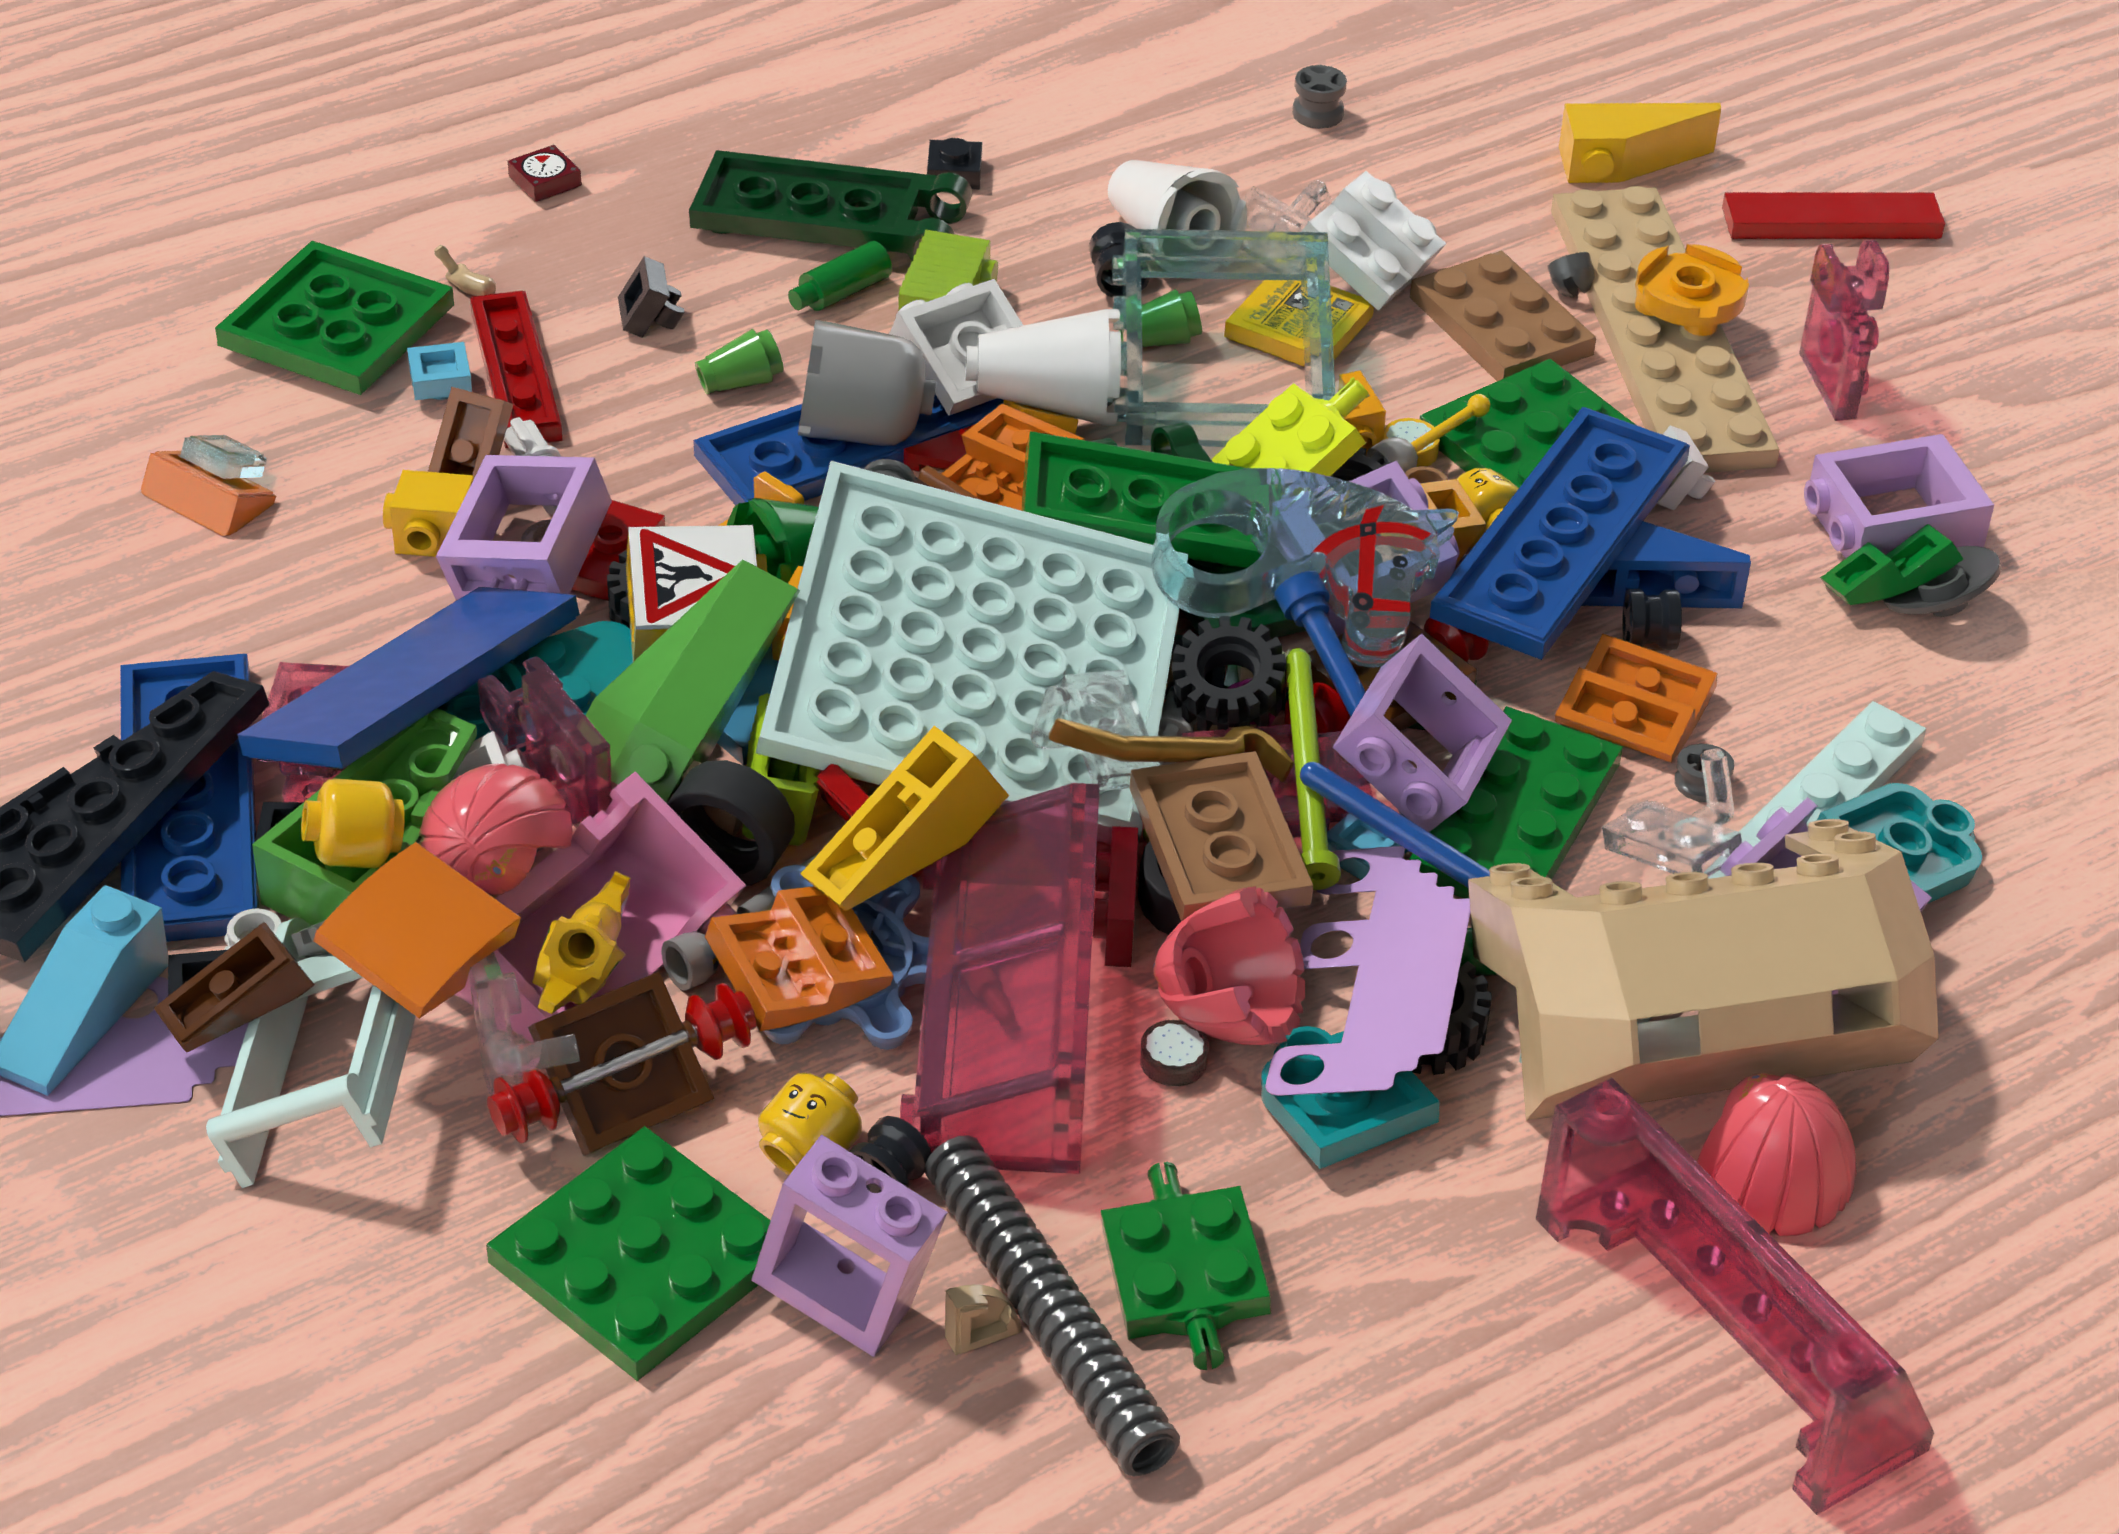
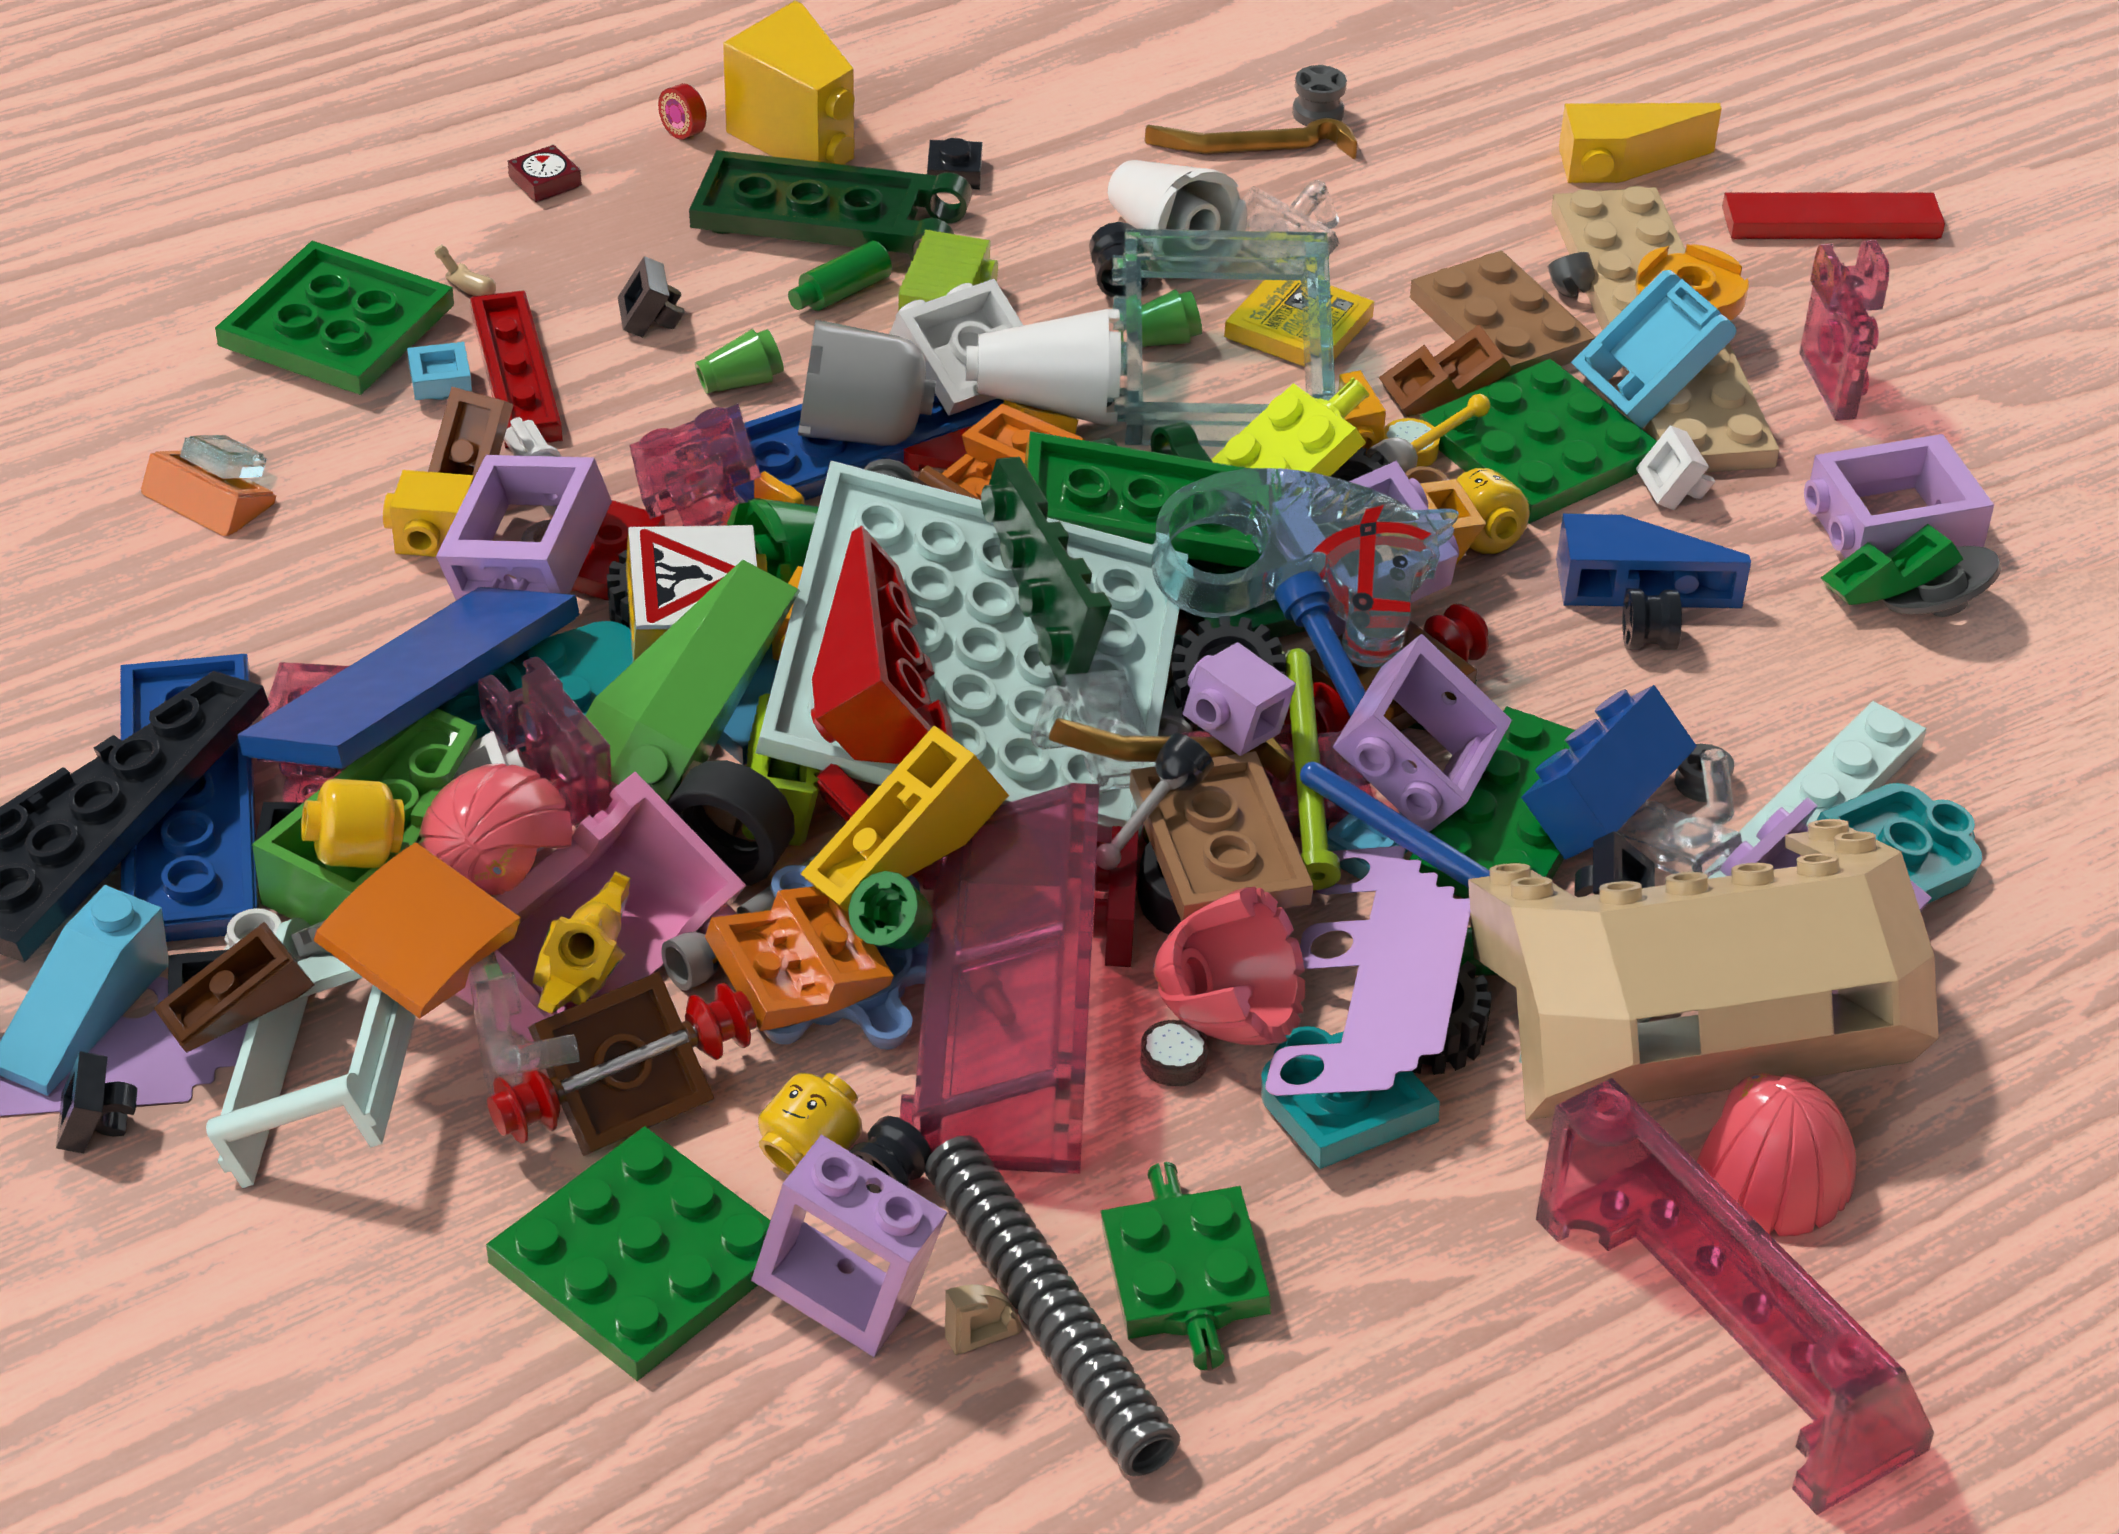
white plate [1297,171,1447,311] -> none
blue tile [1429,407,1690,660] -> none
orange slope [1555,633,1718,763] -> none
none -> black tile [56,1051,138,1154]
none -> clear pink plate [629,404,762,526]
none -> red tile [658,83,707,139]
none -> yellow slope [723,0,855,165]
none -> red wedge [811,525,954,764]
none -> green hat [848,871,933,950]
none -> dark green wing [981,457,1112,690]
none -> hinge [1094,733,1214,870]
none -> pearl gold piece [1145,118,1357,159]
none -> lavender brick [1183,642,1296,756]
none -> dark orange slope [1379,324,1513,417]
none -> blue brick [1521,685,1697,860]
none -> medium azure container [1571,270,1736,429]
none -> black tile [1574,831,1655,897]

